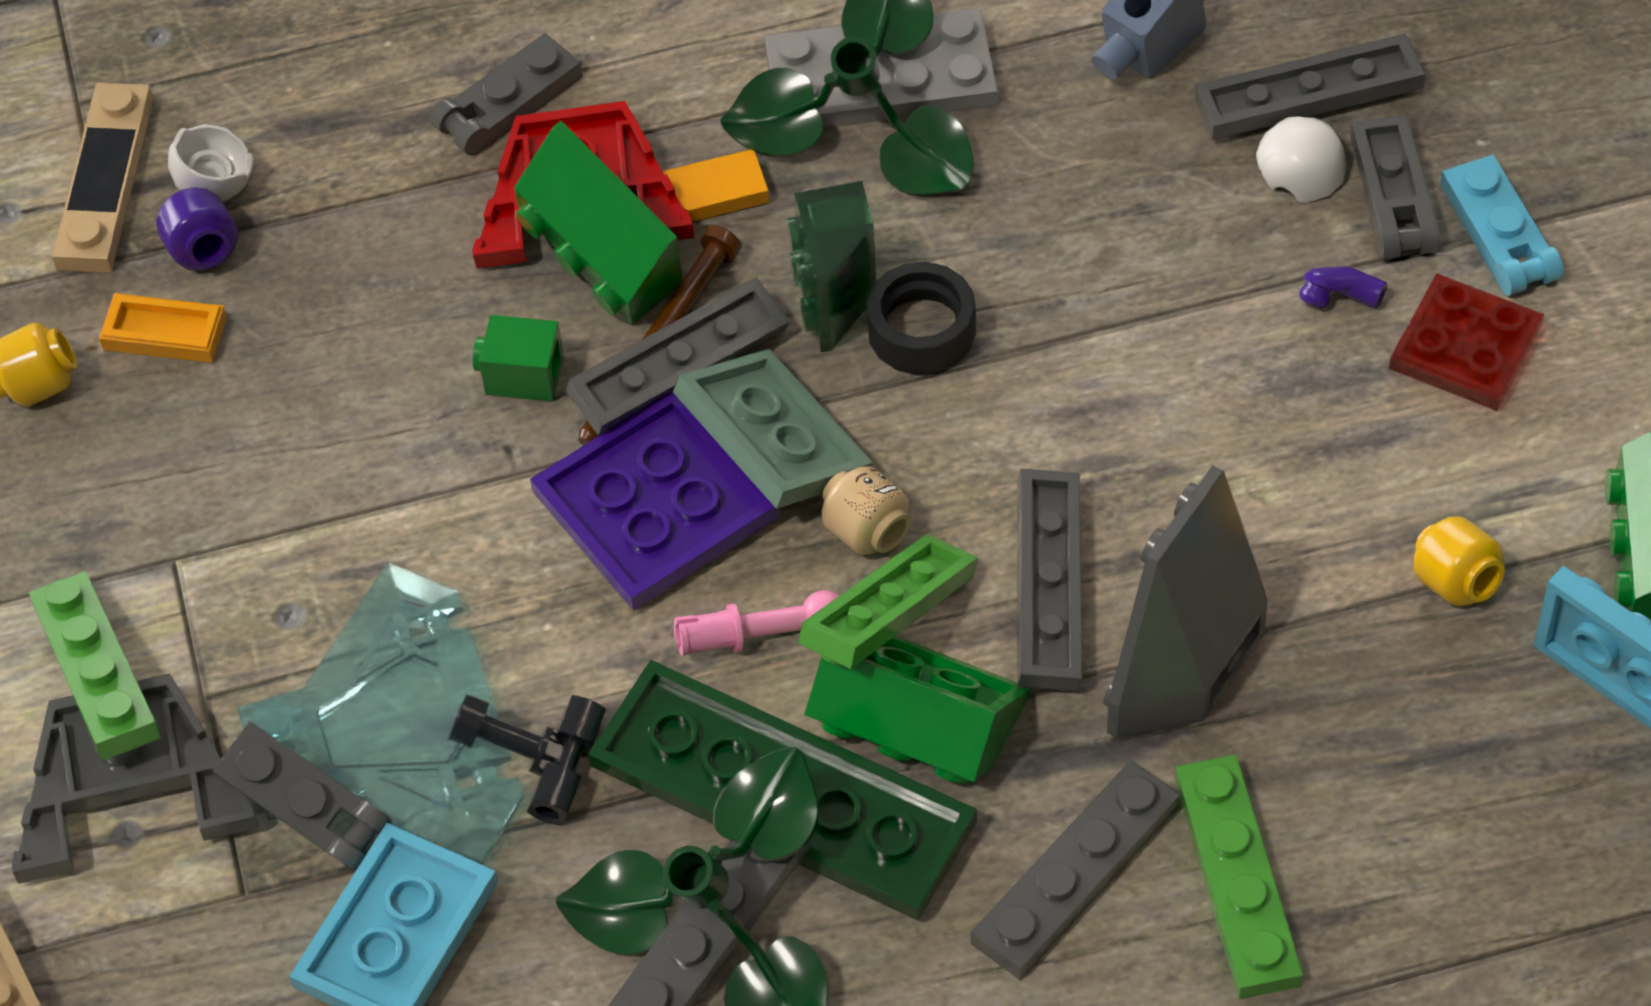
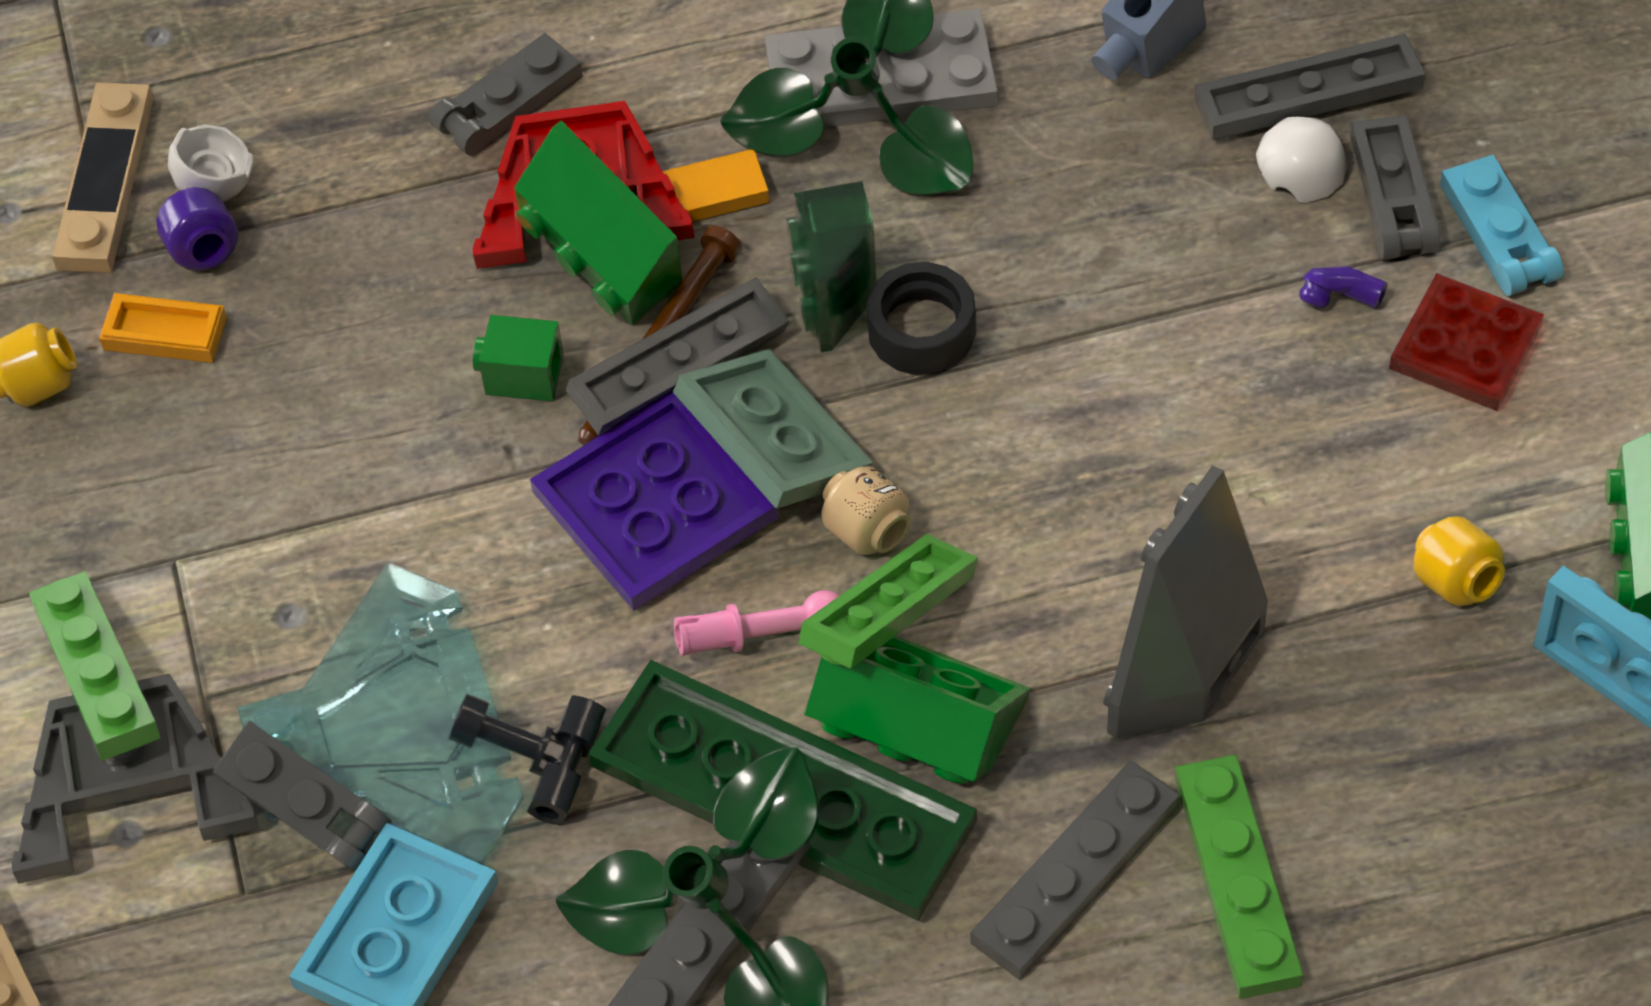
dark grey plate [1017,468,1082,691] -> none

